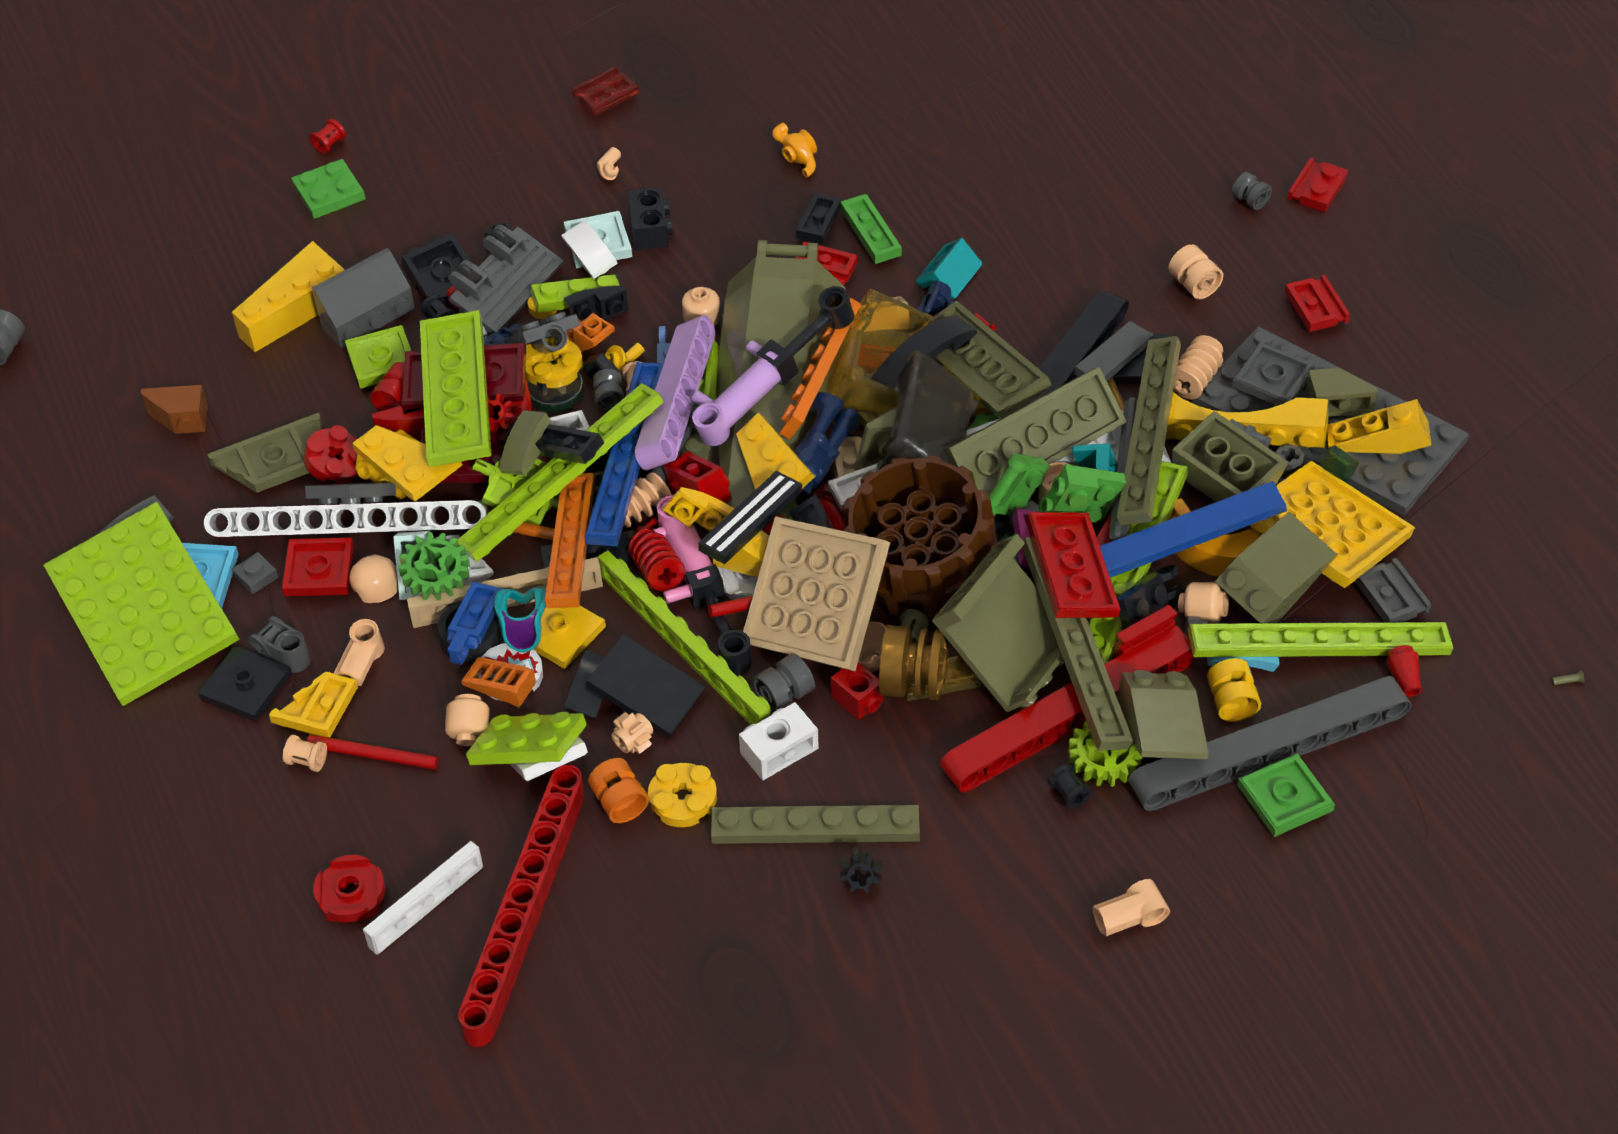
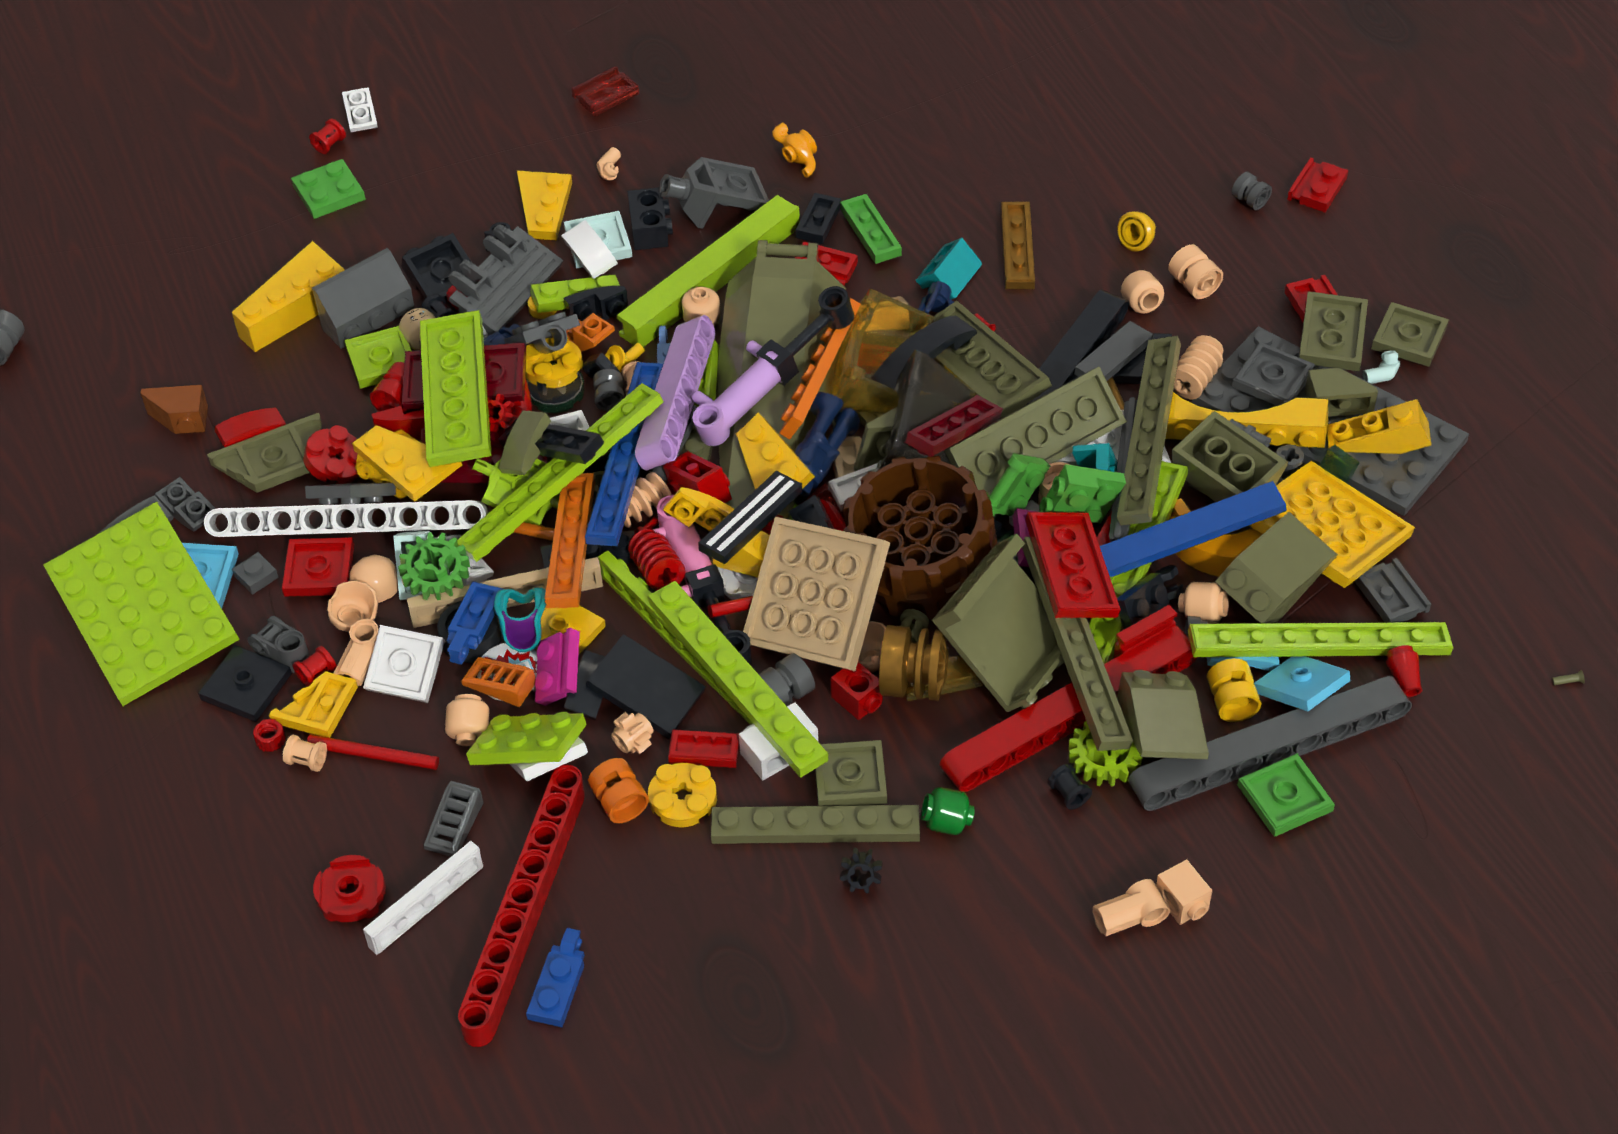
none -> dark grey slope [155,477,216,532]
none -> red slope [215,407,286,447]
none -> red axle [253,719,286,752]
none -> red bush [292,646,337,687]
none -> light nougat hair [327,580,378,632]
none -> white slope [342,87,378,132]
none -> white tile [363,625,445,703]
none -> tan head [399,308,436,351]
none -> dark grey slope [424,781,483,857]
none -> yellow wing [517,171,572,240]
none -> blue hinge [526,928,585,1027]
none -> dark pink plate [535,627,580,706]
none -> lime tile [617,195,800,347]
none -> lime plate [648,581,828,778]
none -> dark grey plate [659,157,769,229]
none -> red plate [668,729,739,768]
none -> olive plate [815,740,887,806]
none -> dark red plate [905,395,1003,457]
none -> green head [921,787,975,835]
none -> pearl gold tile [1001,202,1035,289]
none -> yellow brick [1117,211,1156,252]
none -> light nougat head [1121,270,1164,314]
none -> light nougat brick [1156,859,1212,925]
none -> medium azure plate [1254,656,1351,712]
none -> olive plate [1299,291,1368,371]
none -> light aqua arm [1362,351,1400,384]
none -> olive plate [1371,302,1449,367]

